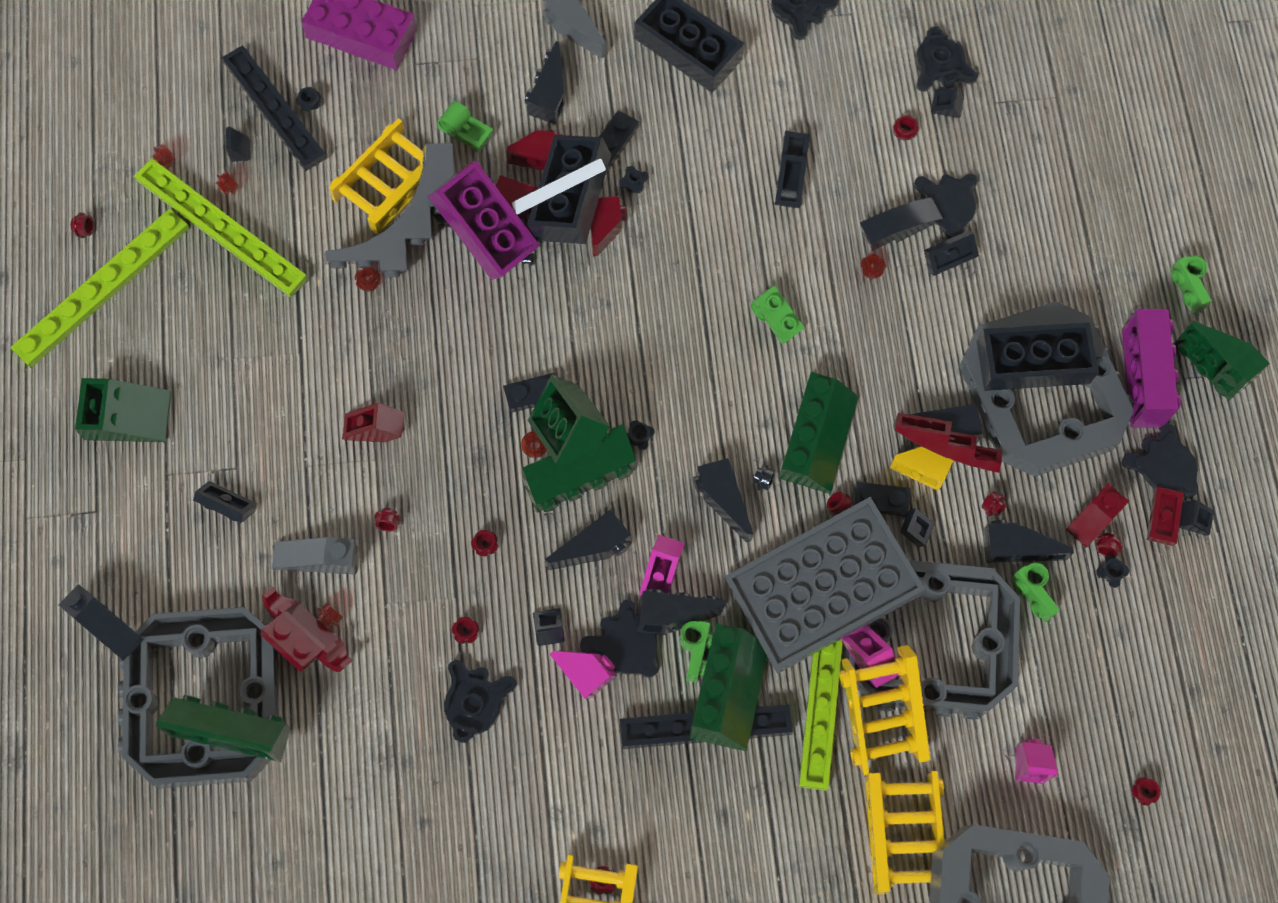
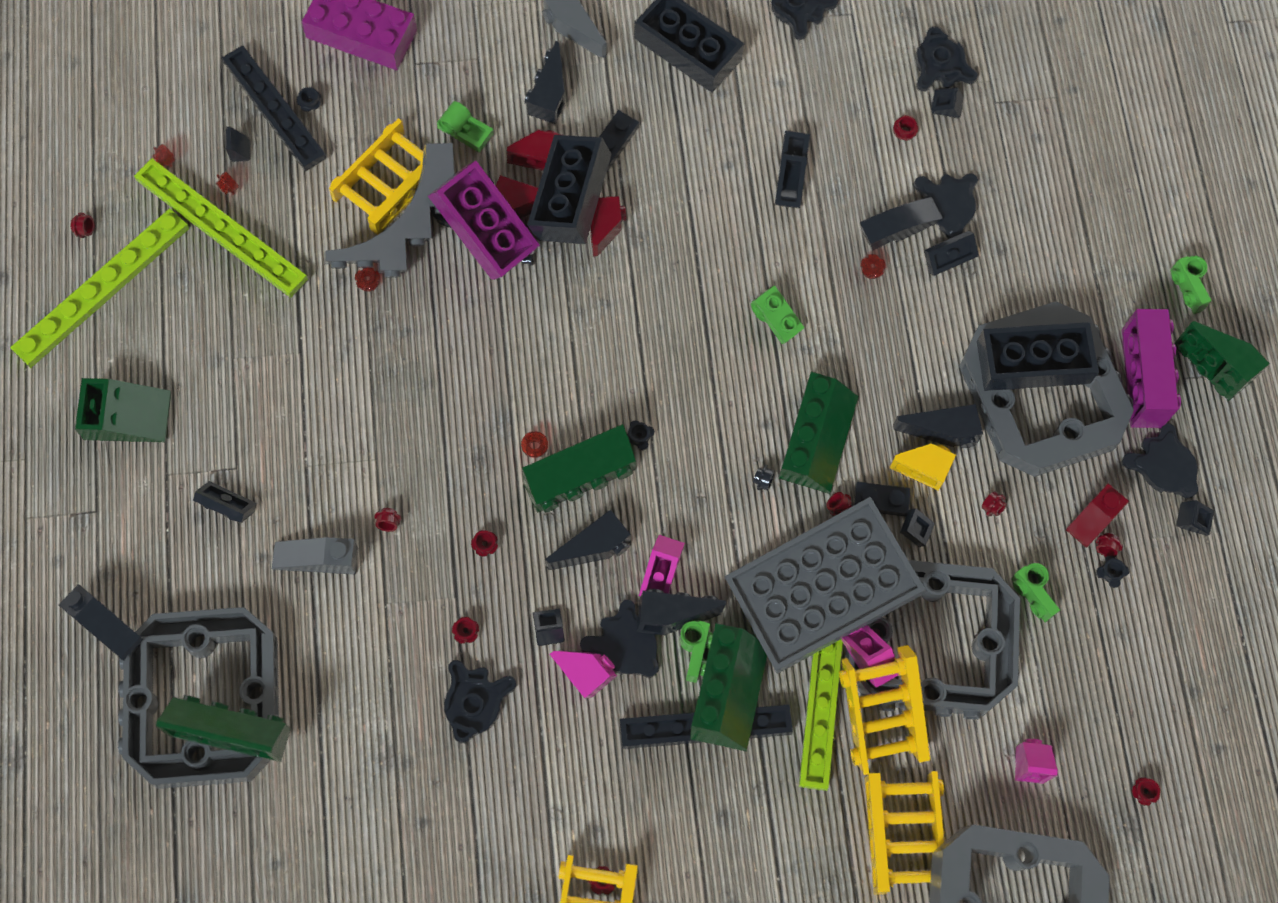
dark red plate [260,587,353,672] -> none
clear red plate [317,602,343,628] -> none
dark red slope [342,402,404,443] -> none
black plate [503,372,556,413] -> none
white sticker [512,159,606,214] -> none
dark green slope [528,374,610,465] -> none
black plate [619,166,649,194] -> none
black slope [693,458,753,542] -> none
dark red slope [895,413,1002,473] -> none
black slope [982,520,1074,563] -> none
dark red plate [1147,487,1184,546] -> none

